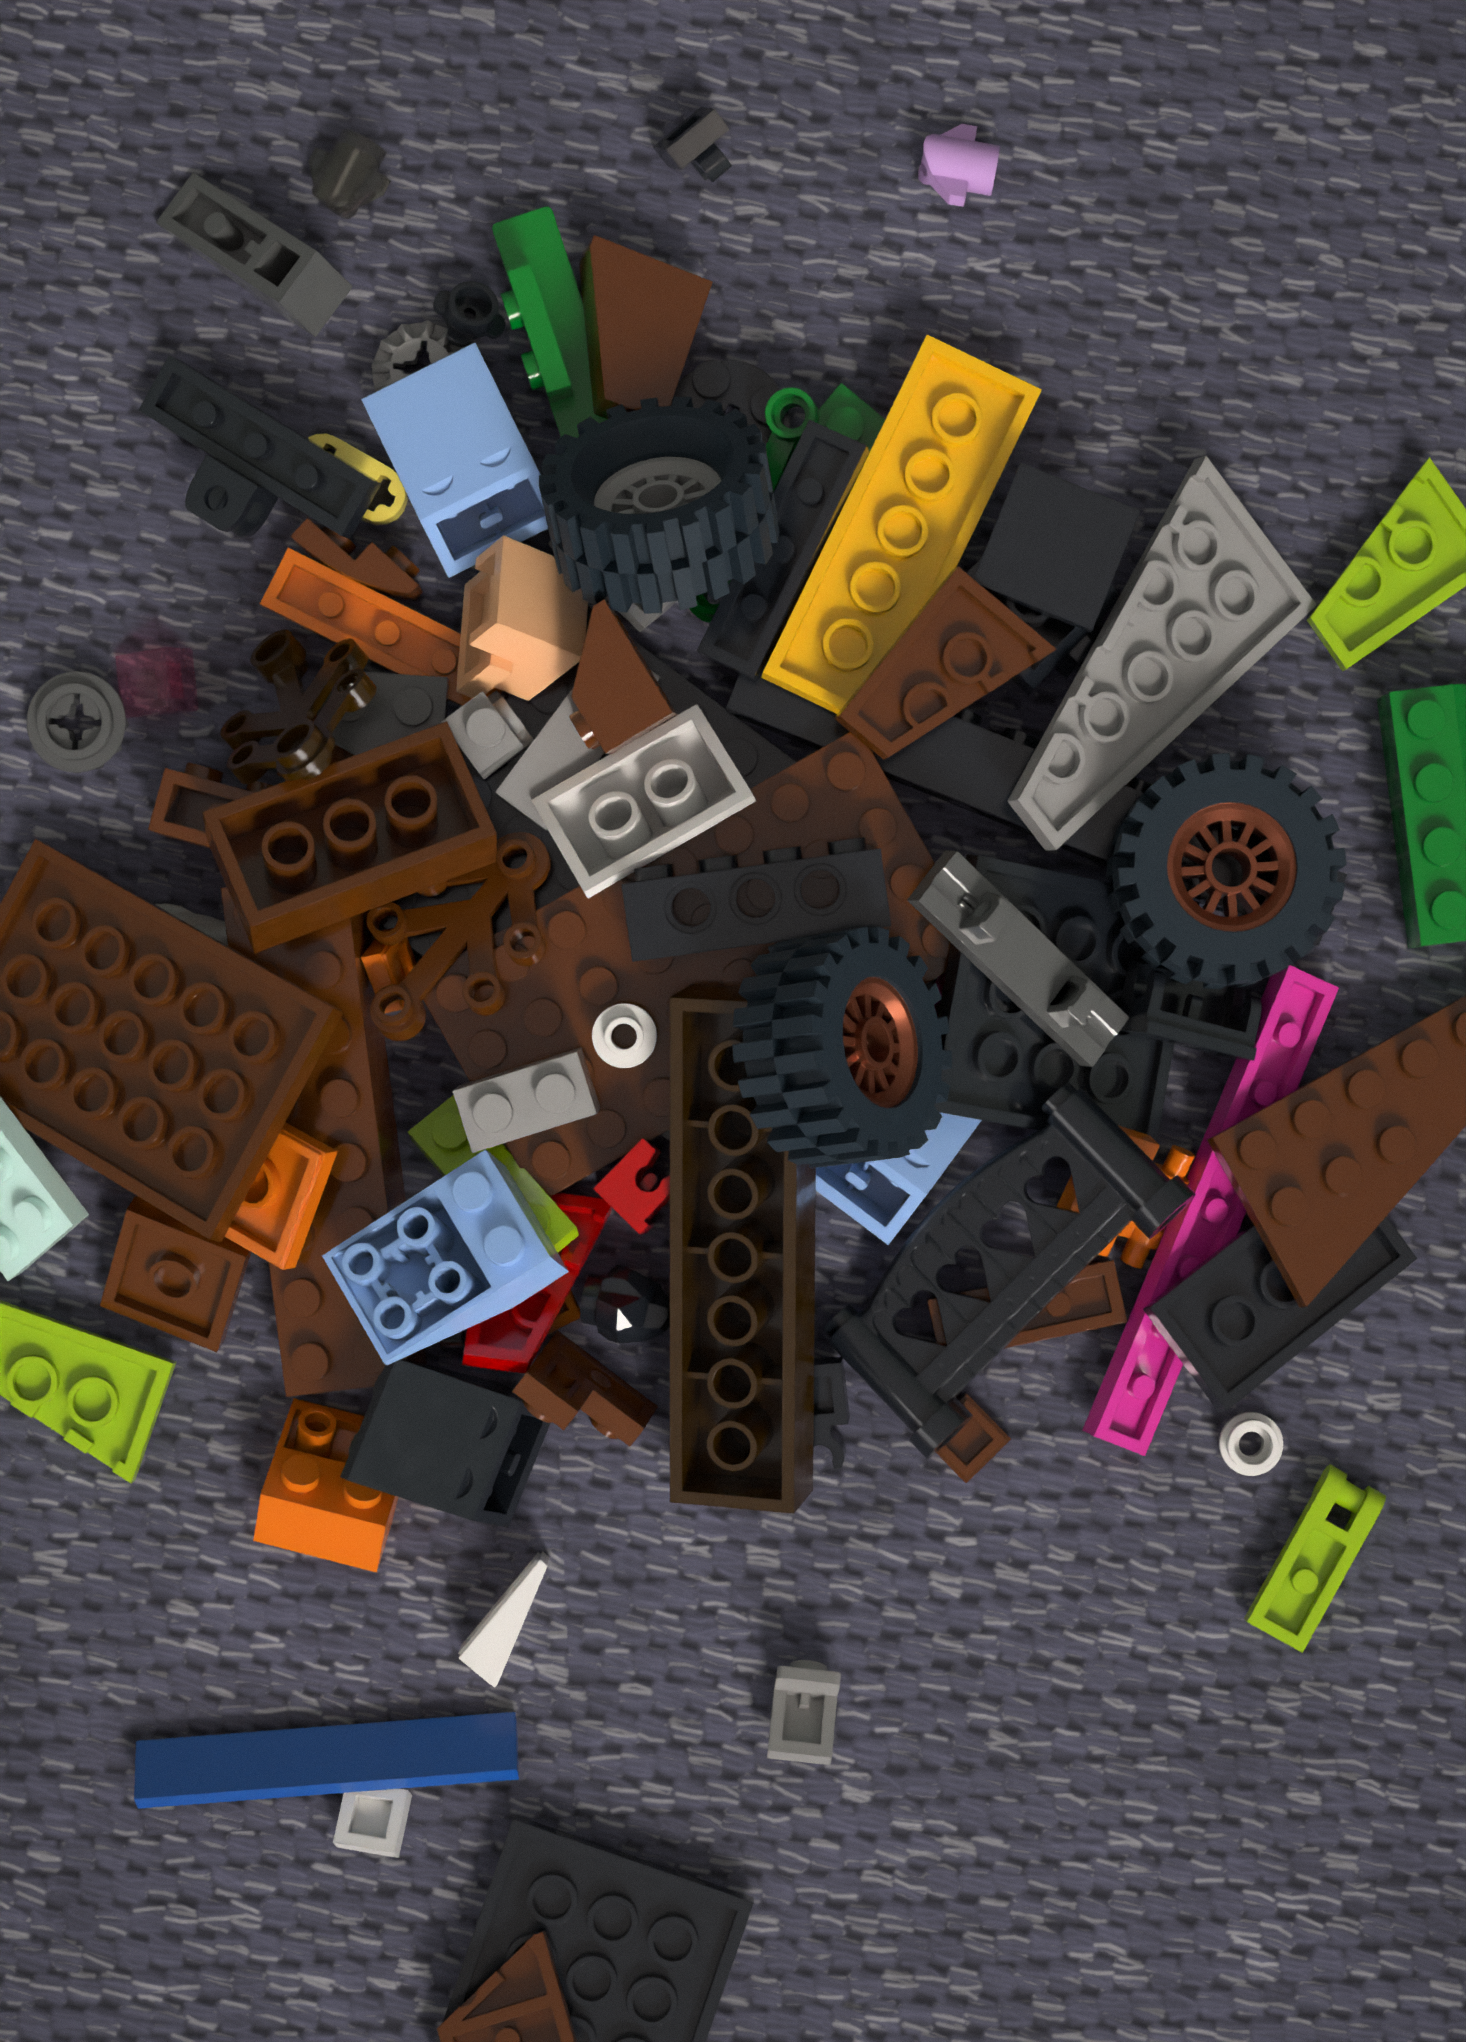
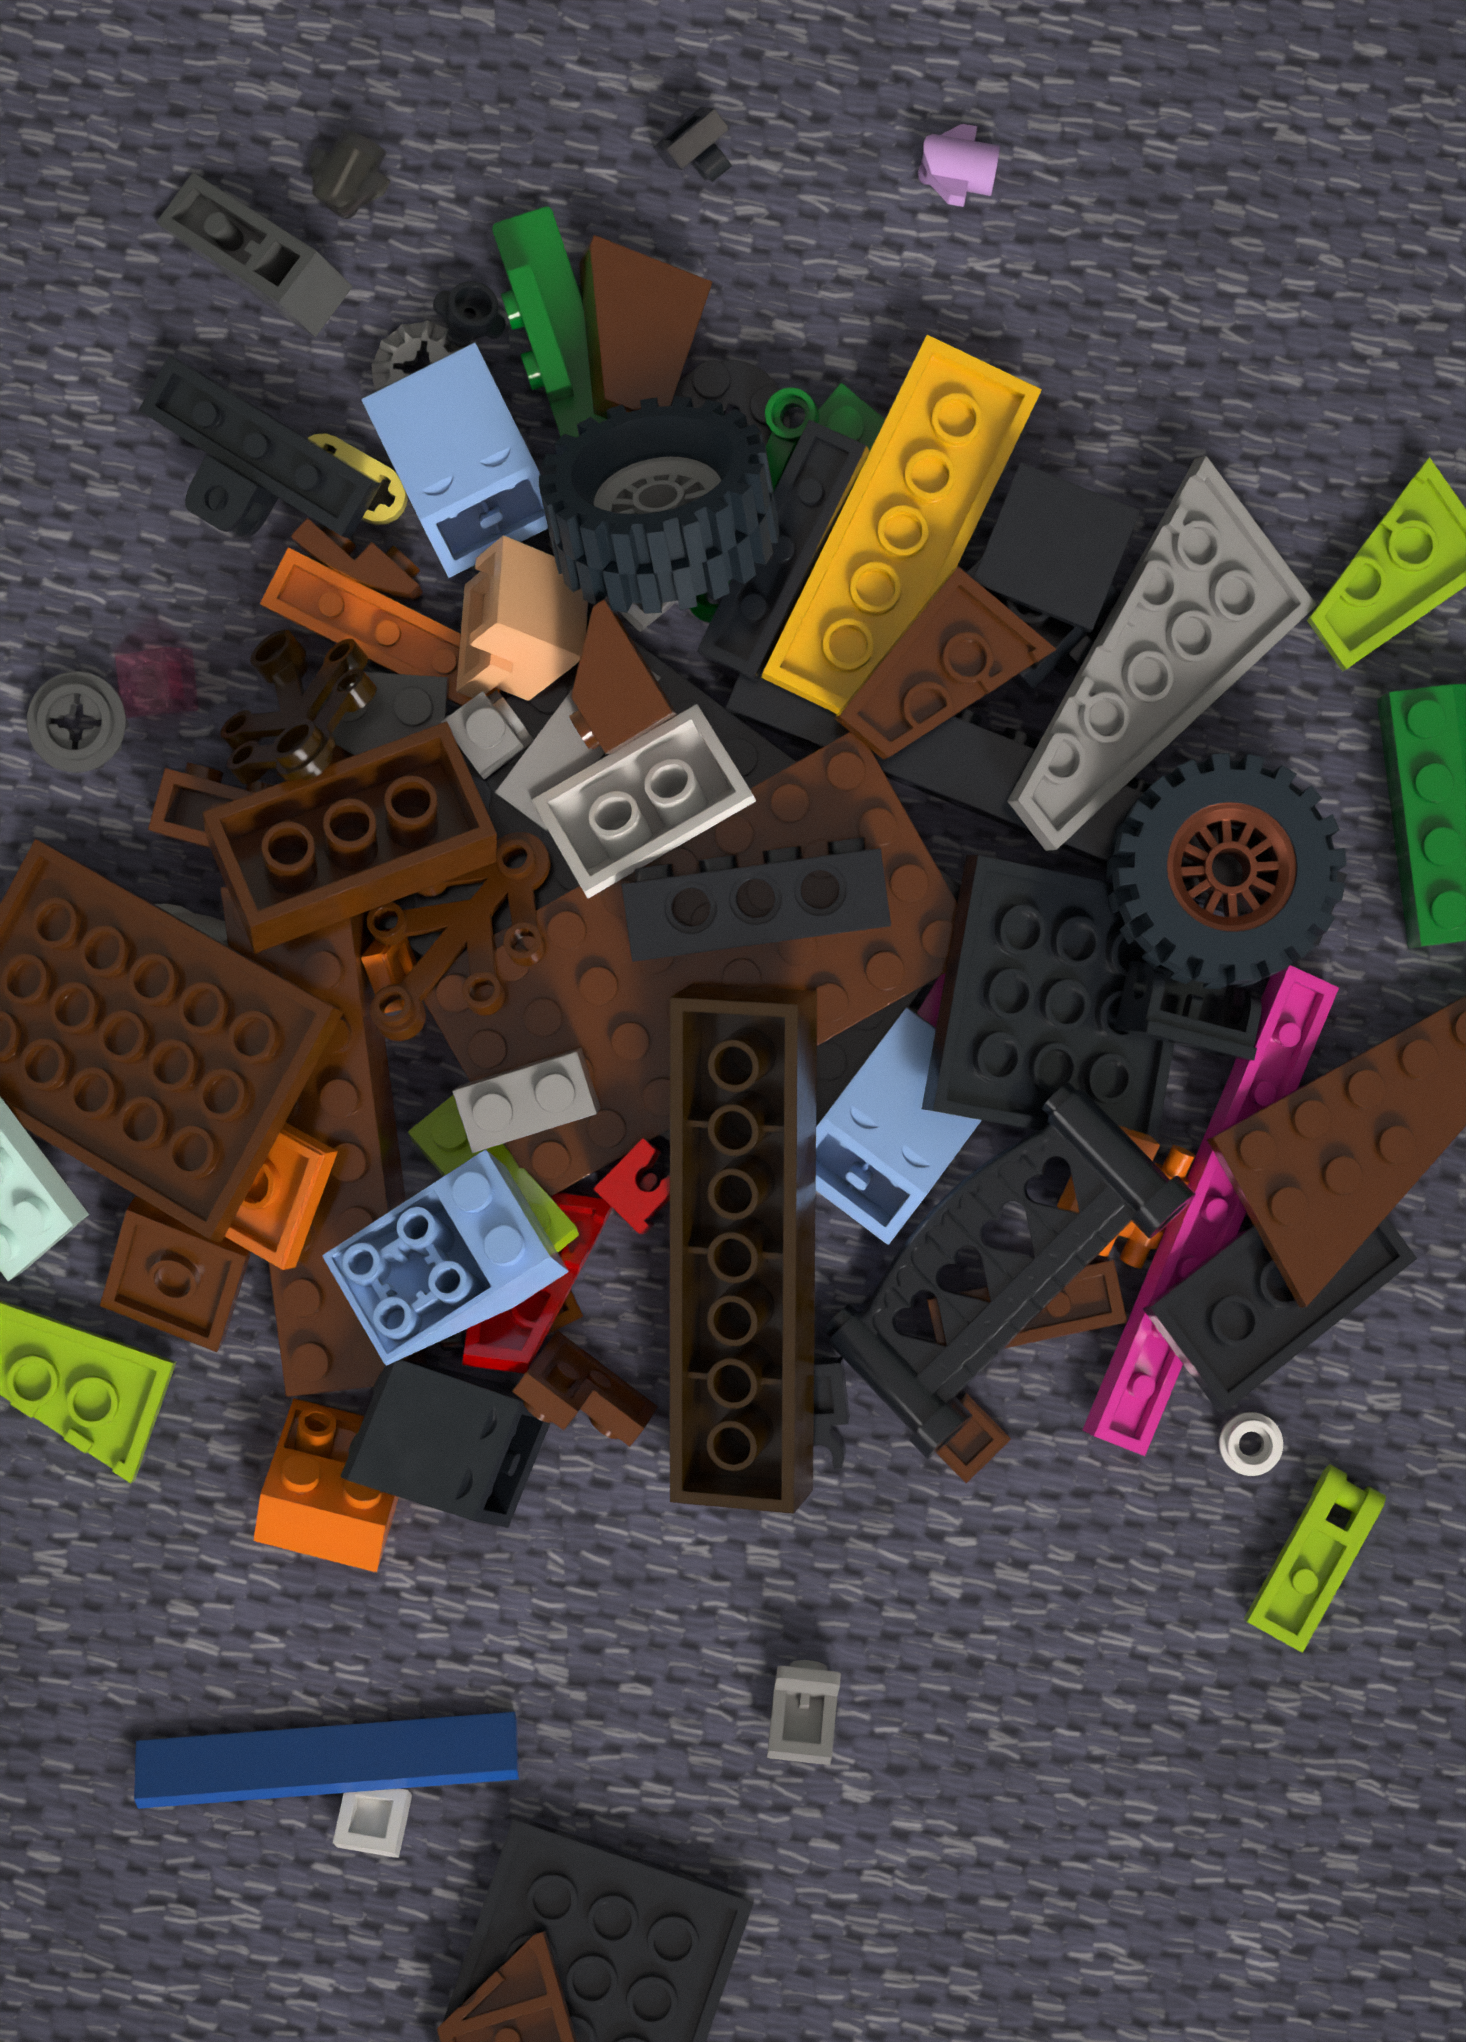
white slope [458,1551,550,1687] -> none
black rock [580,1265,670,1344] -> none
white plate [592,1003,657,1068] -> none
black wheel [732,926,952,1168] -> none
dark grey hinge [907,850,1130,1067] -> none

